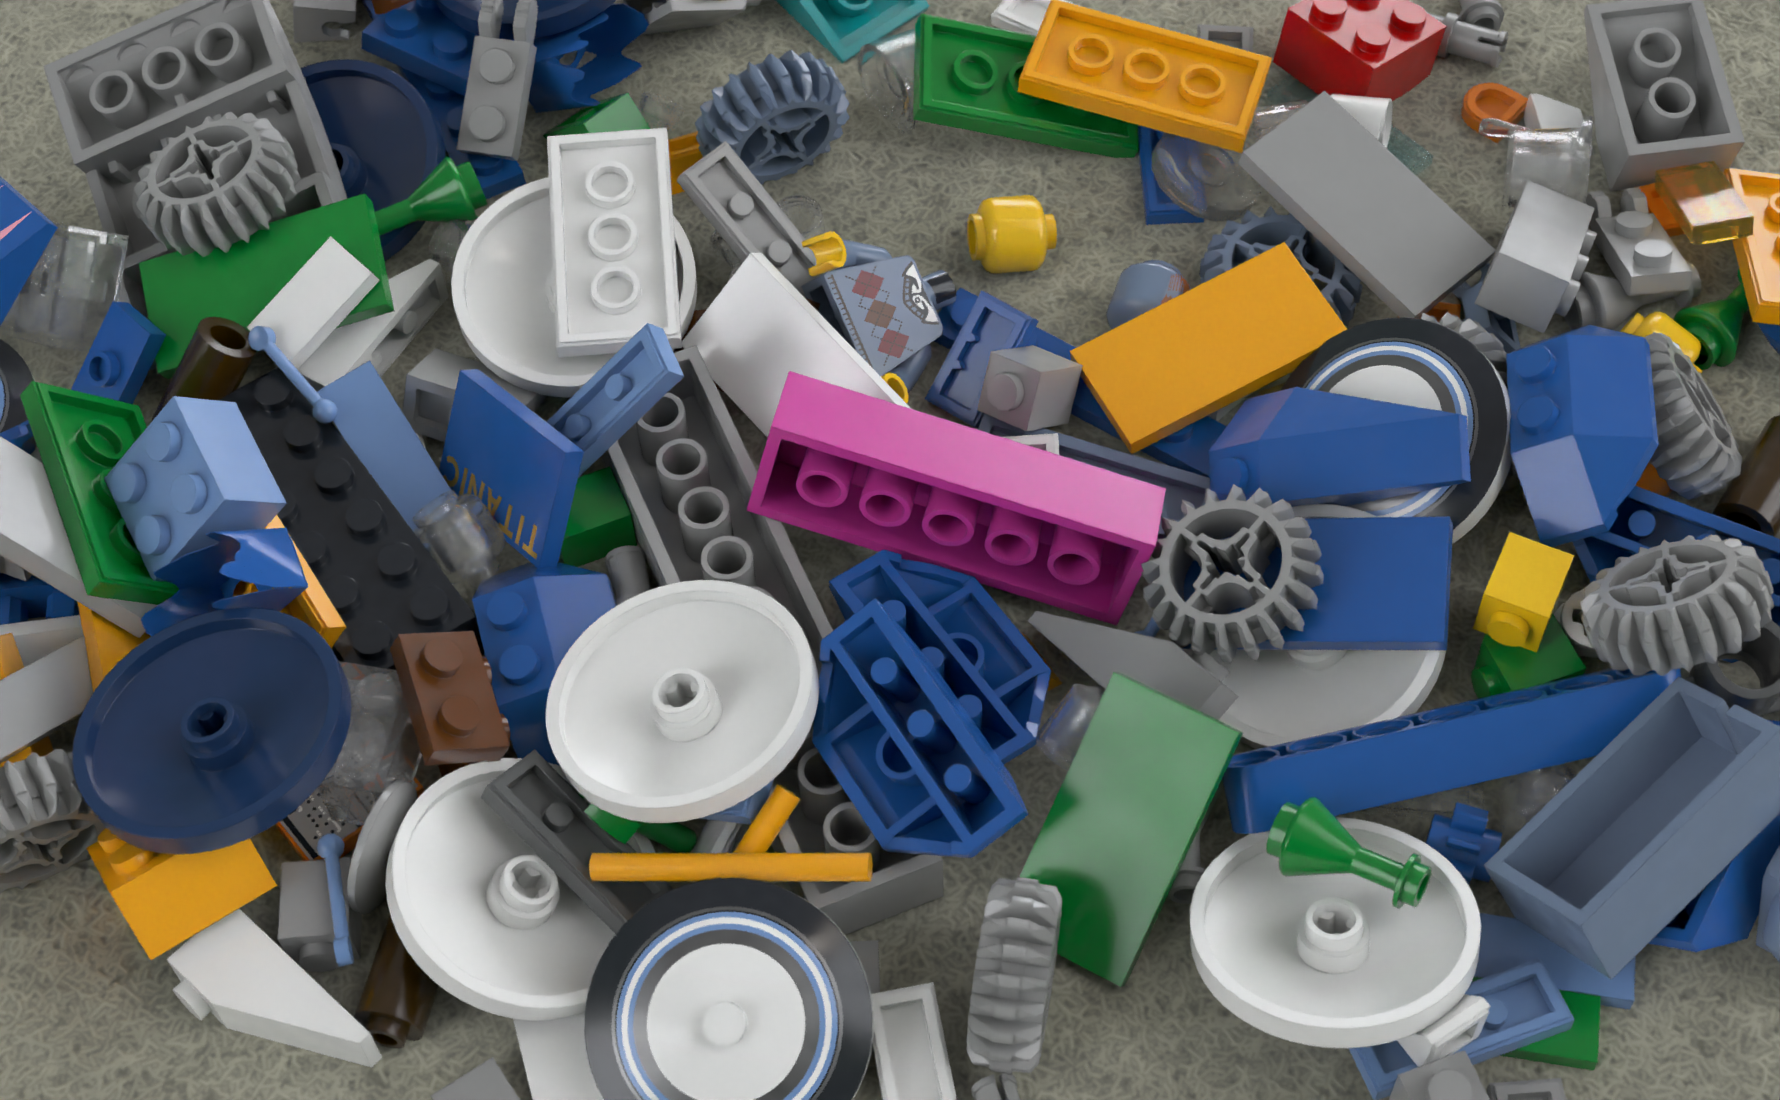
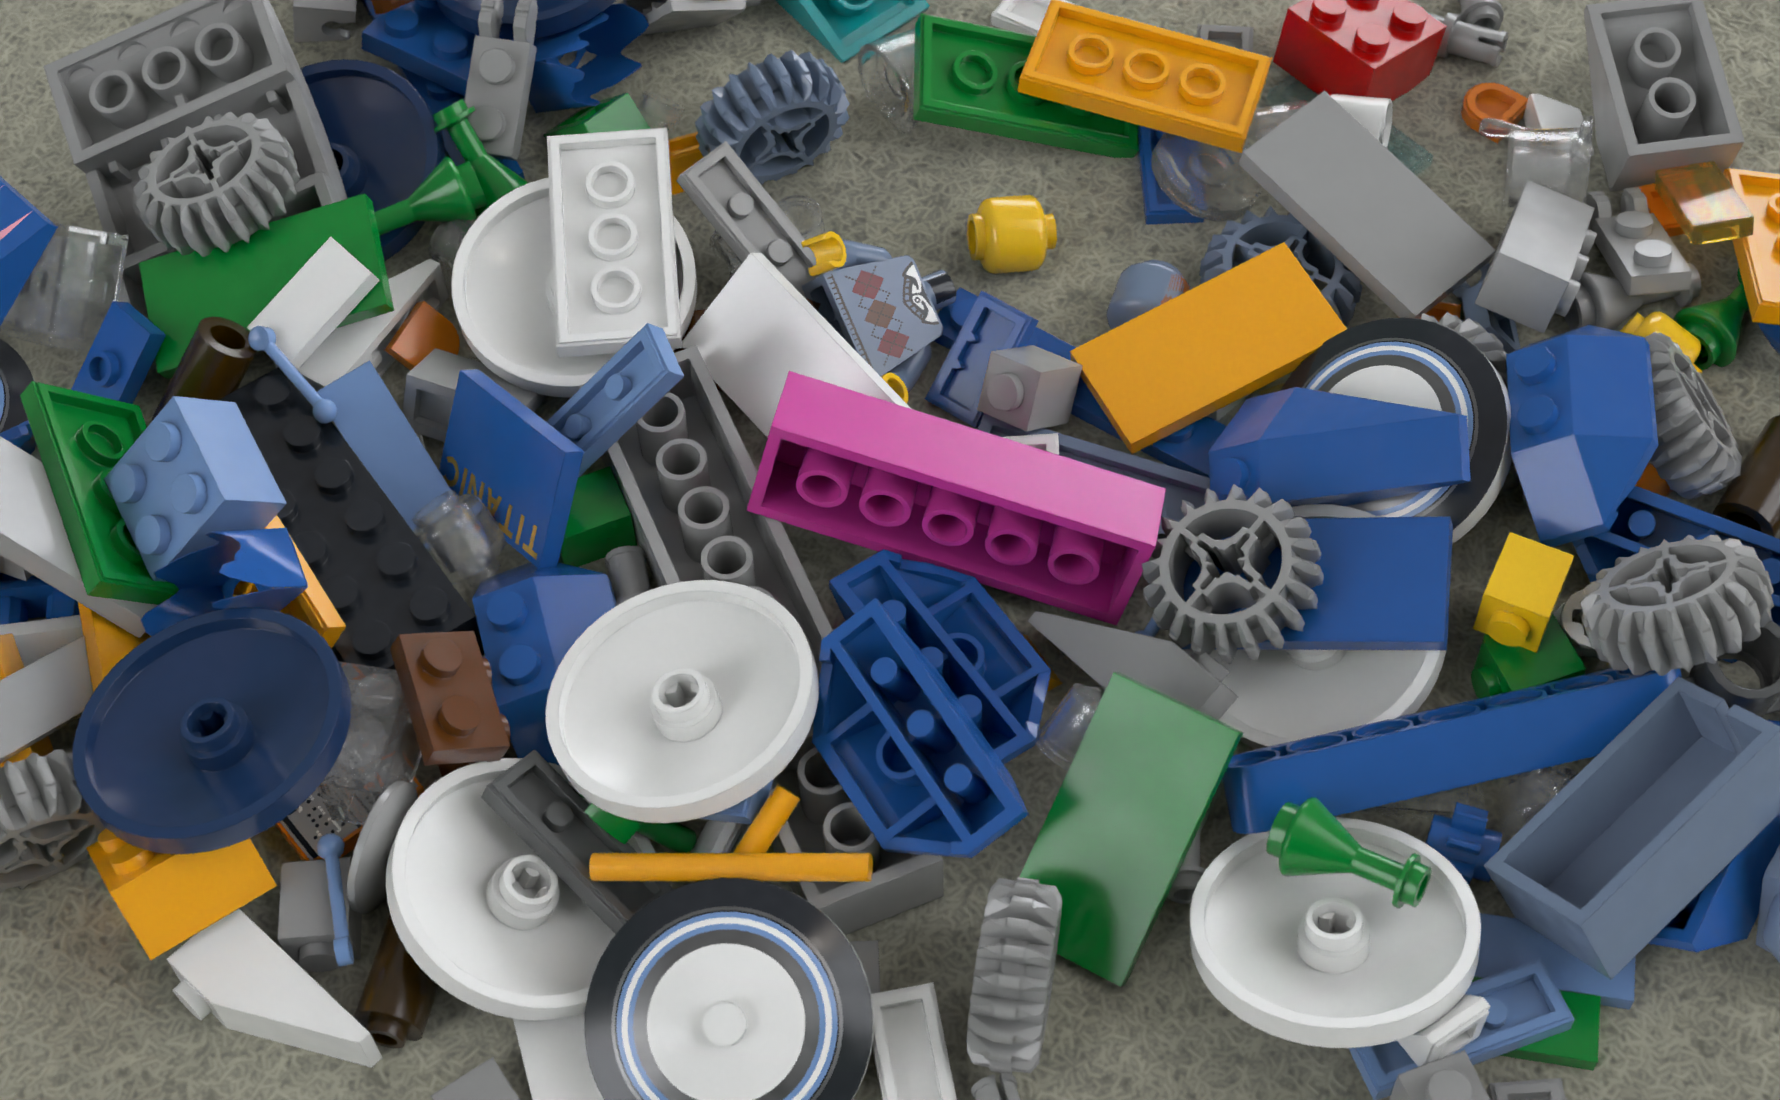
none -> orange tile [384,301,460,371]
none -> green piece [432,98,529,218]

